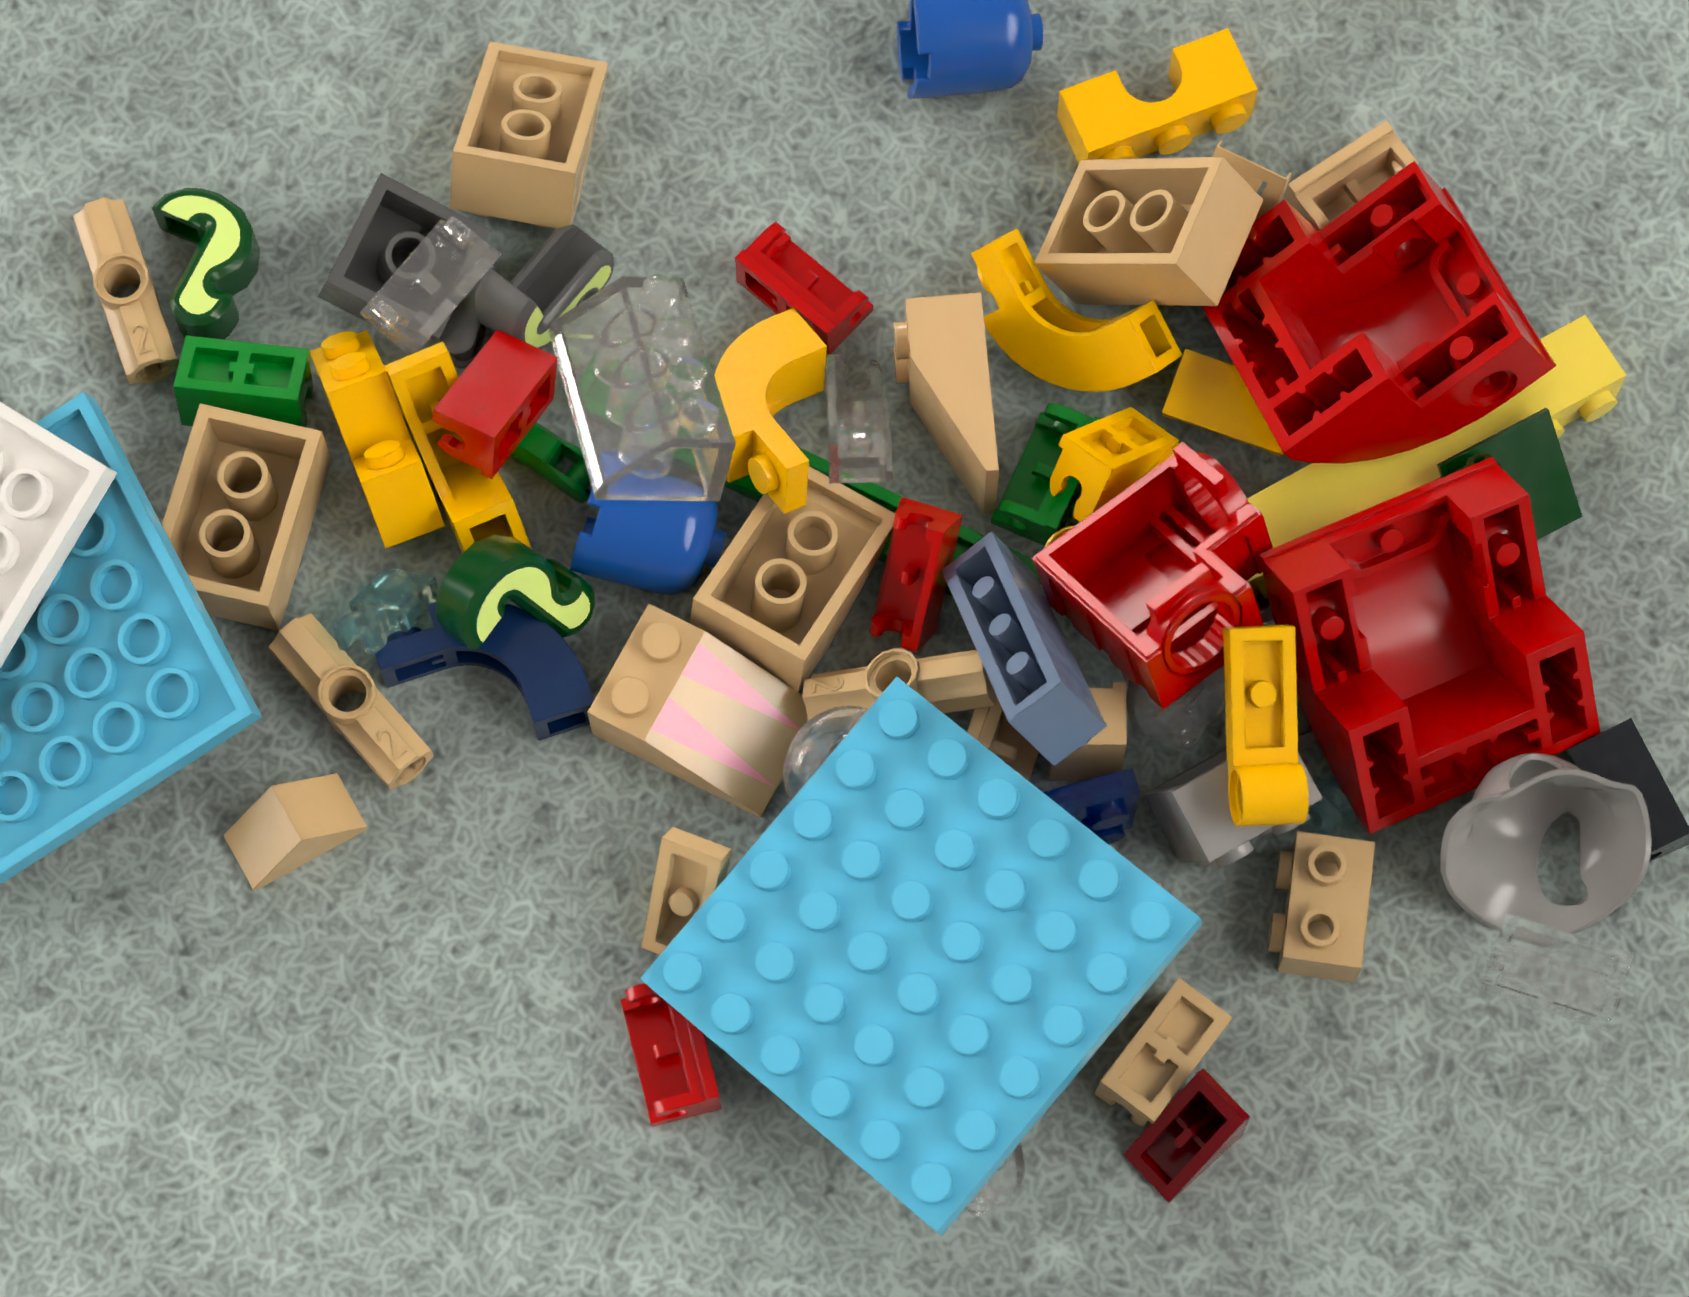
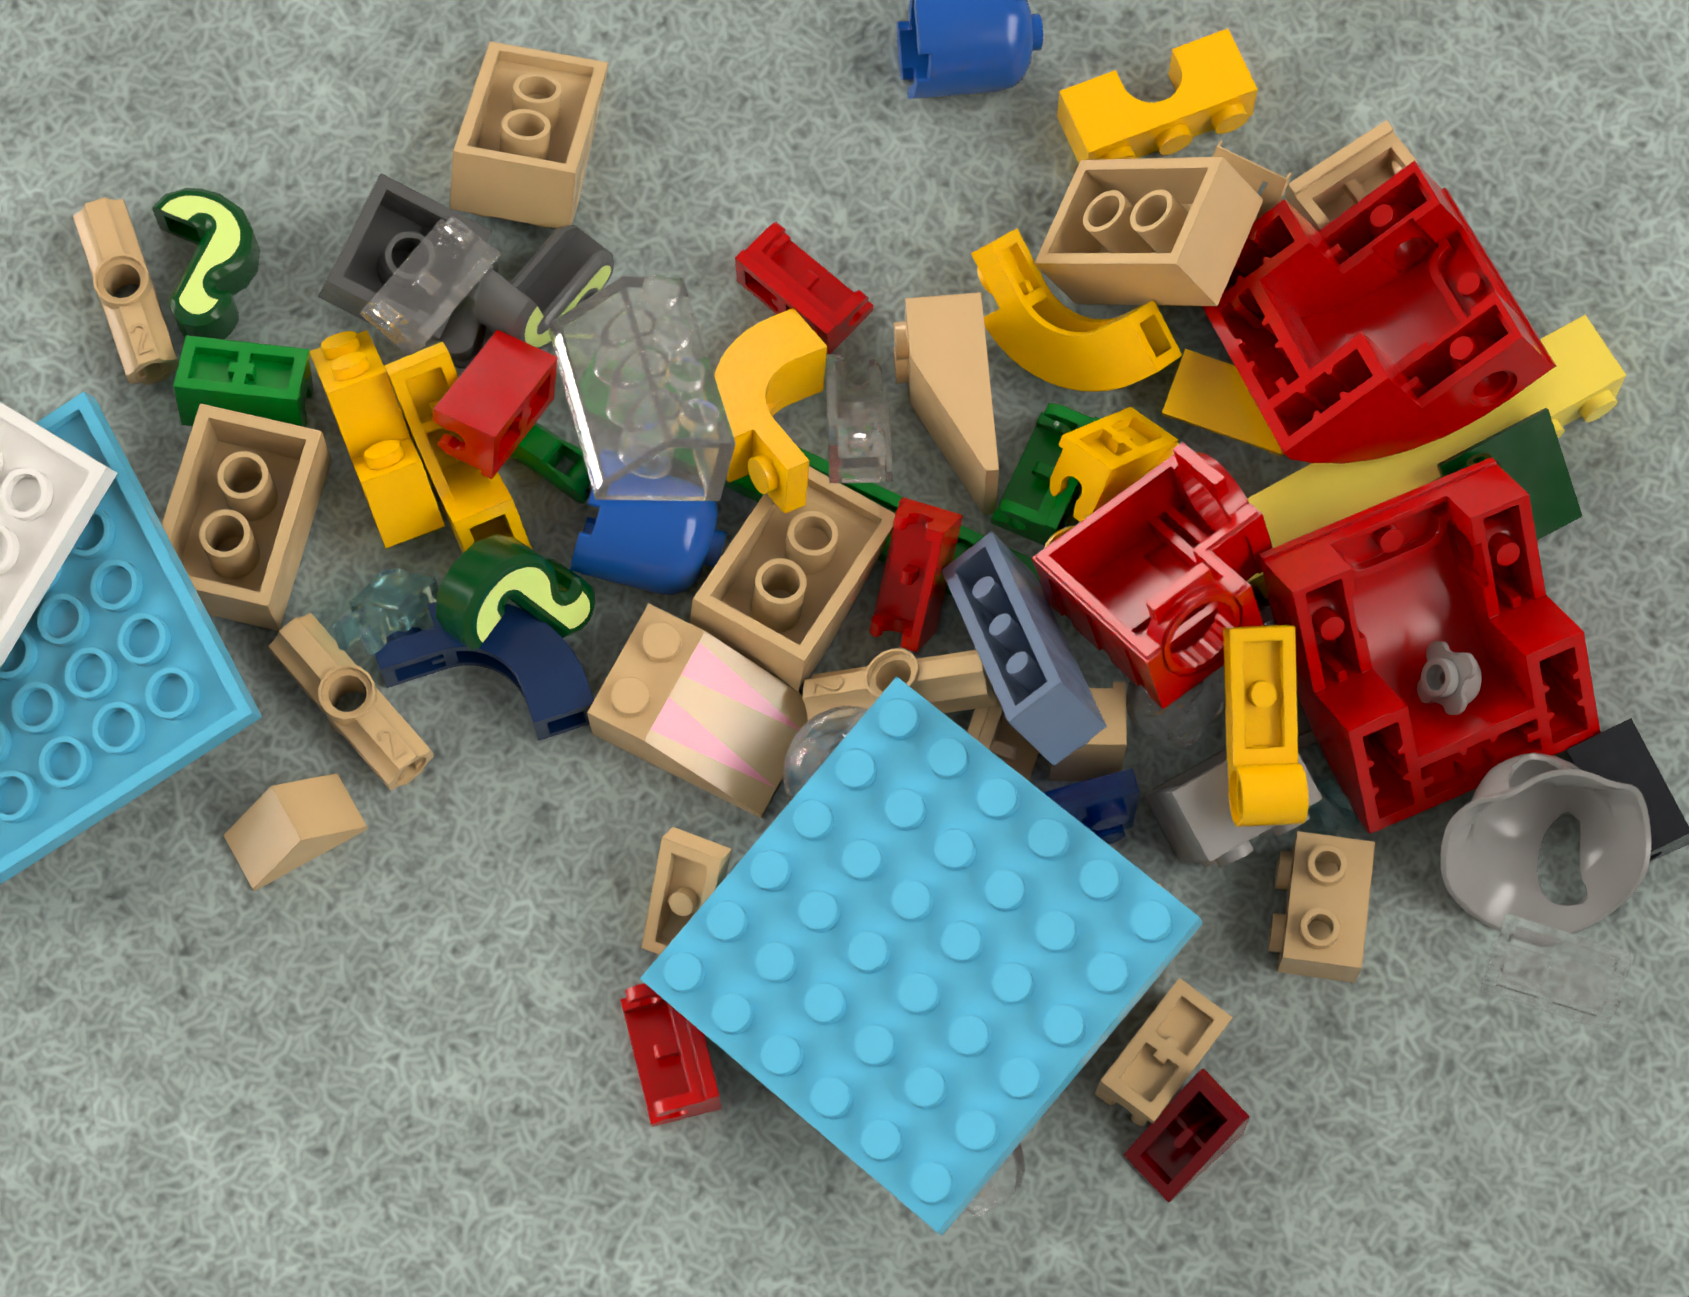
none -> light grey plate [1417,641,1482,715]

